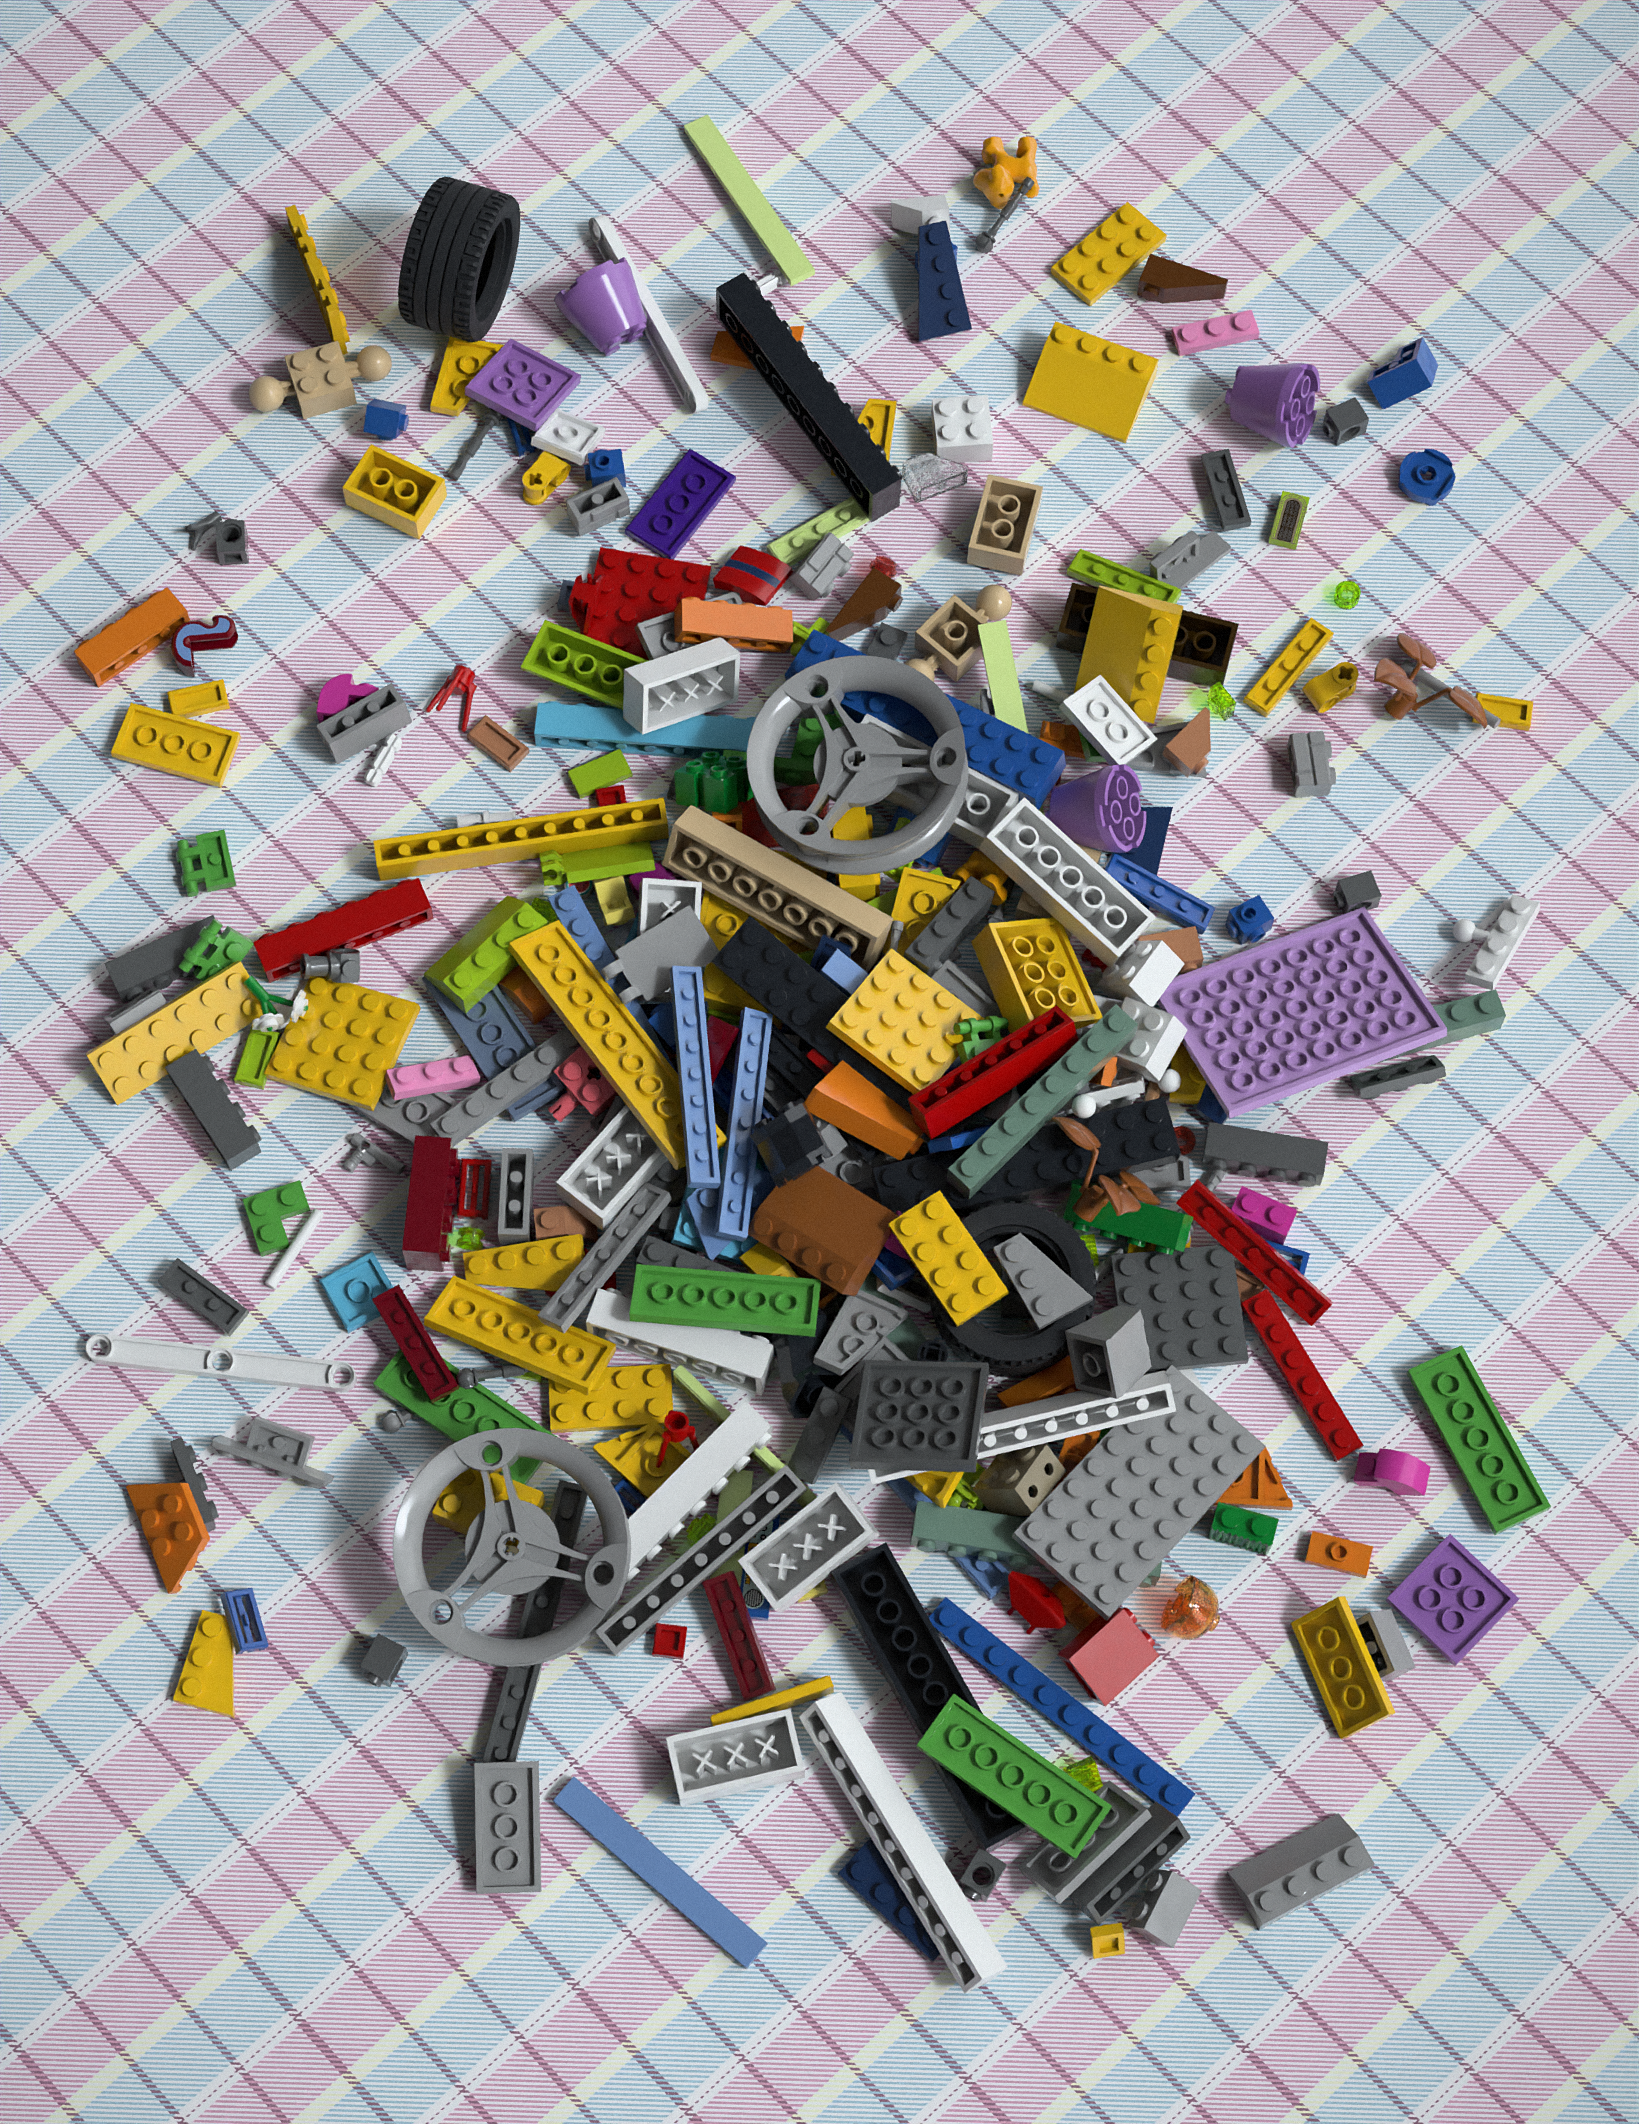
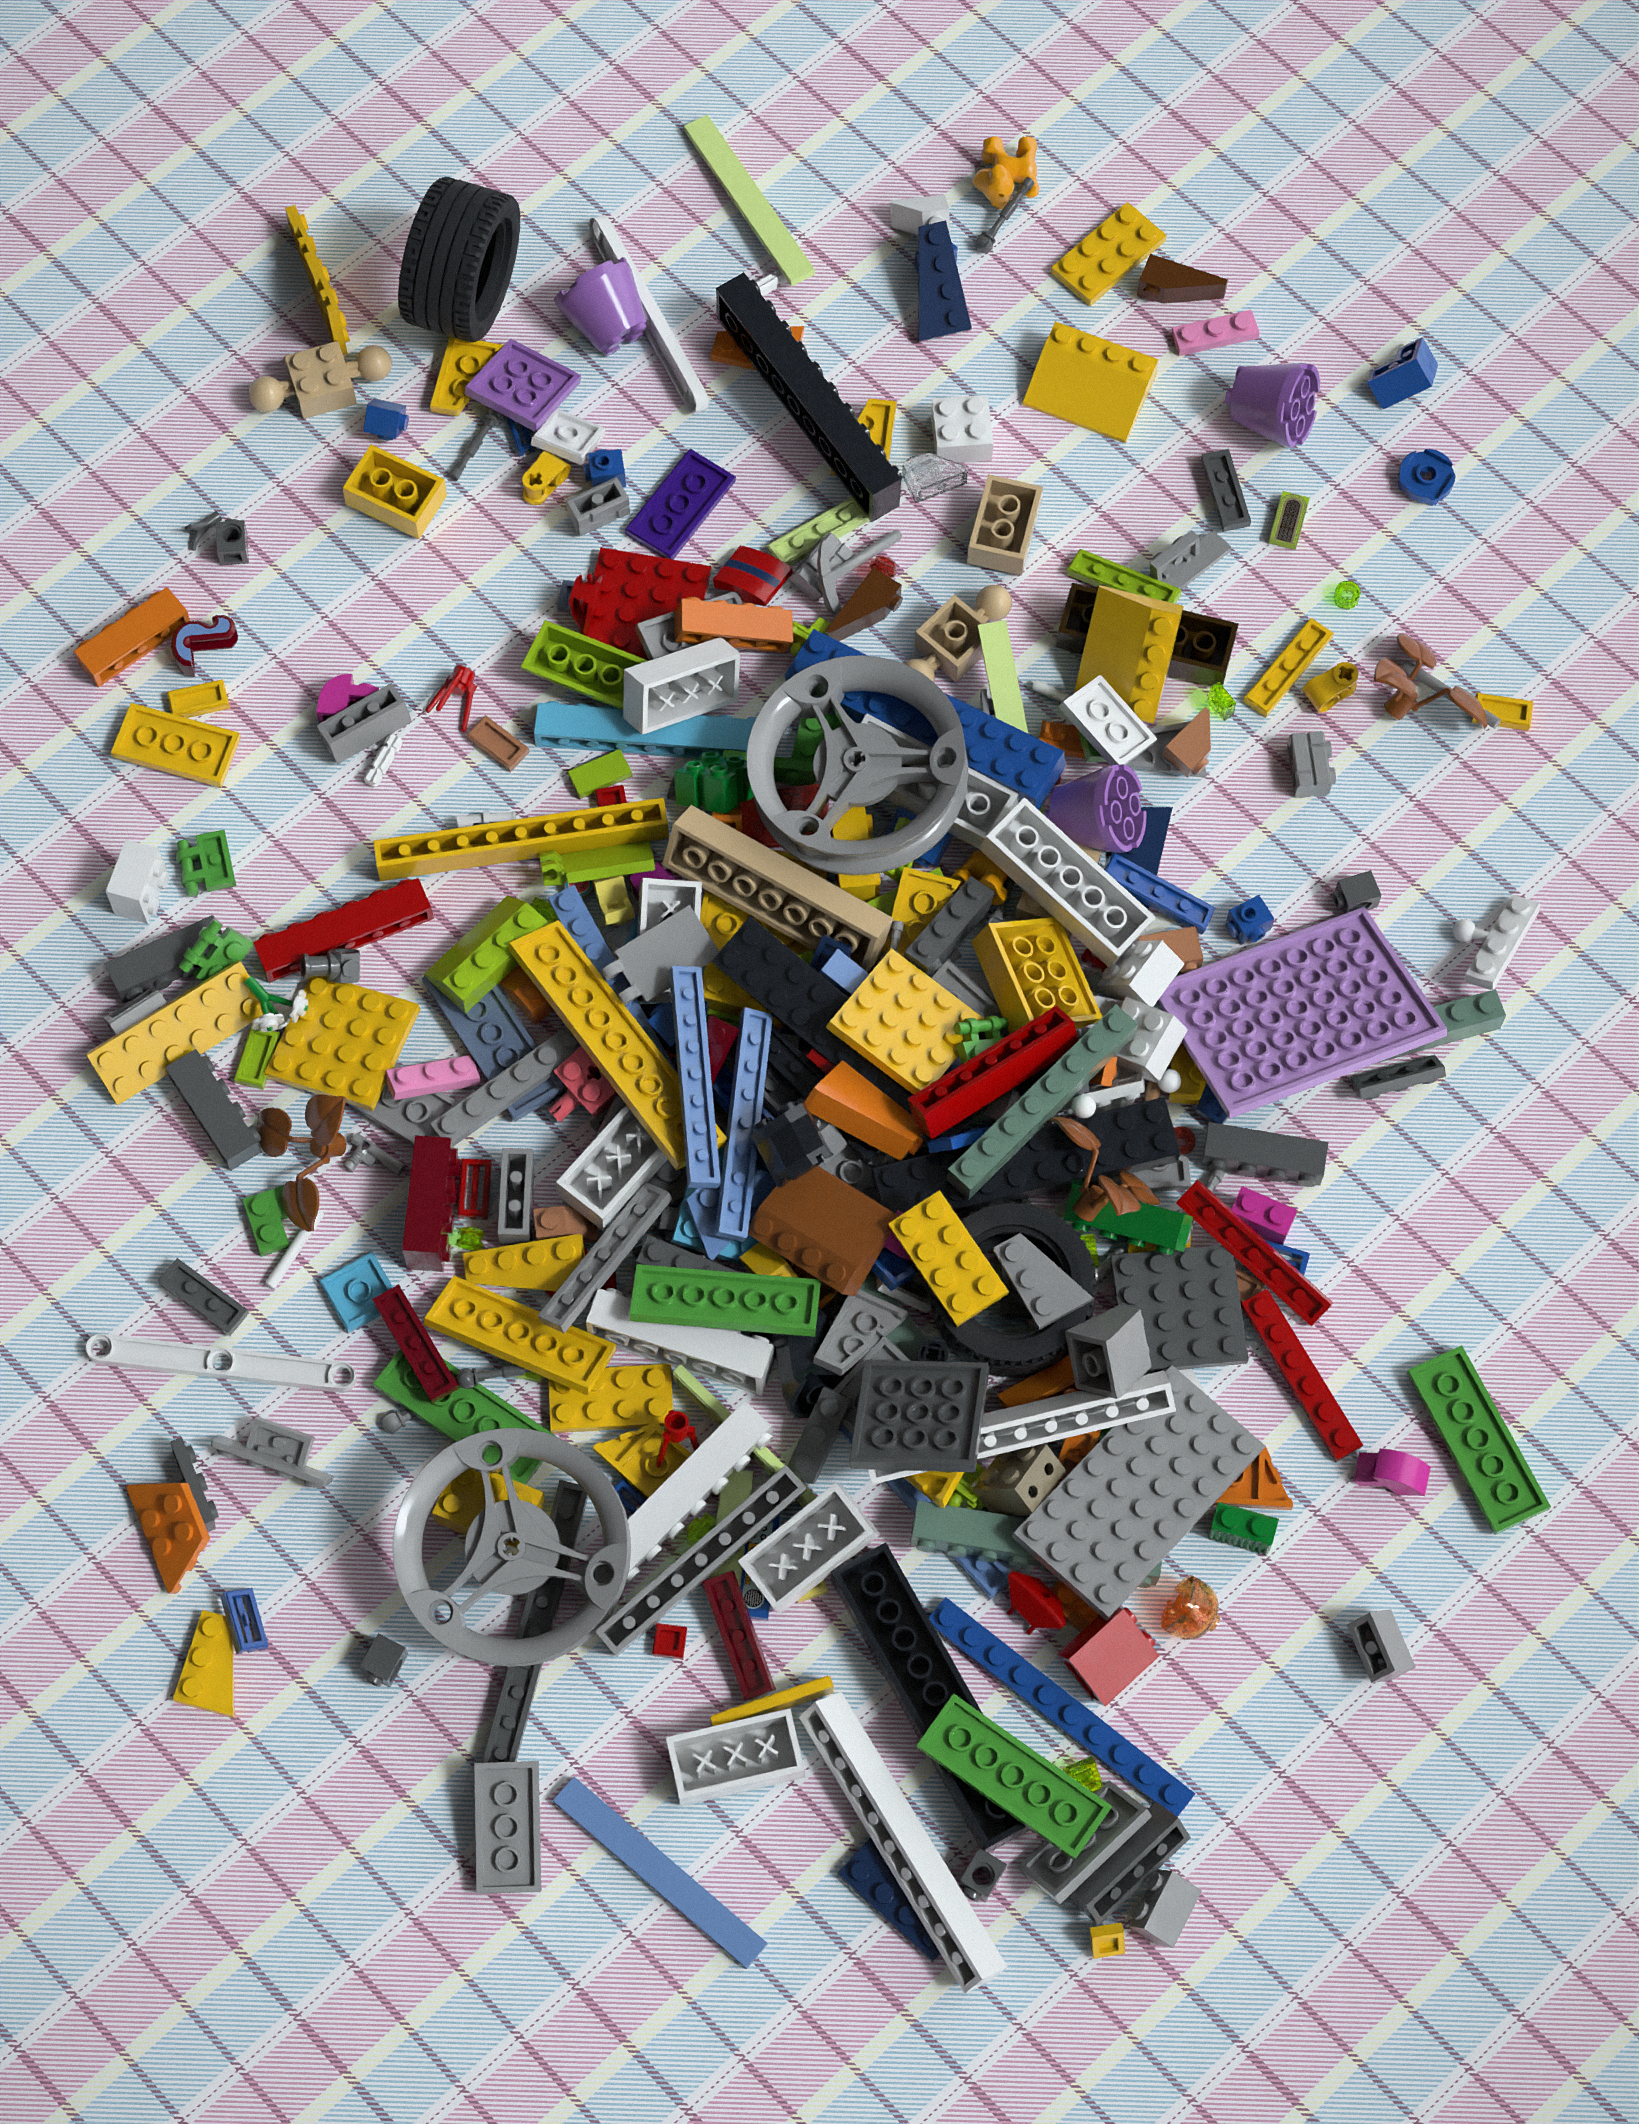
dark grey plate [866,622,908,661] -> none
light grey slope [1227,1813,1375,1930] -> none
yellow plate [1291,1596,1396,1739] -> none
orange plate [1305,1531,1373,1578] -> none
dark grey brick [1322,397,1369,446] -> none
medium lavender plate [1385,1534,1519,1666] -> none
none -> white brick [105,839,169,924]
none -> dark orange plant [257,1094,346,1232]
none -> light grey piece [816,530,902,615]

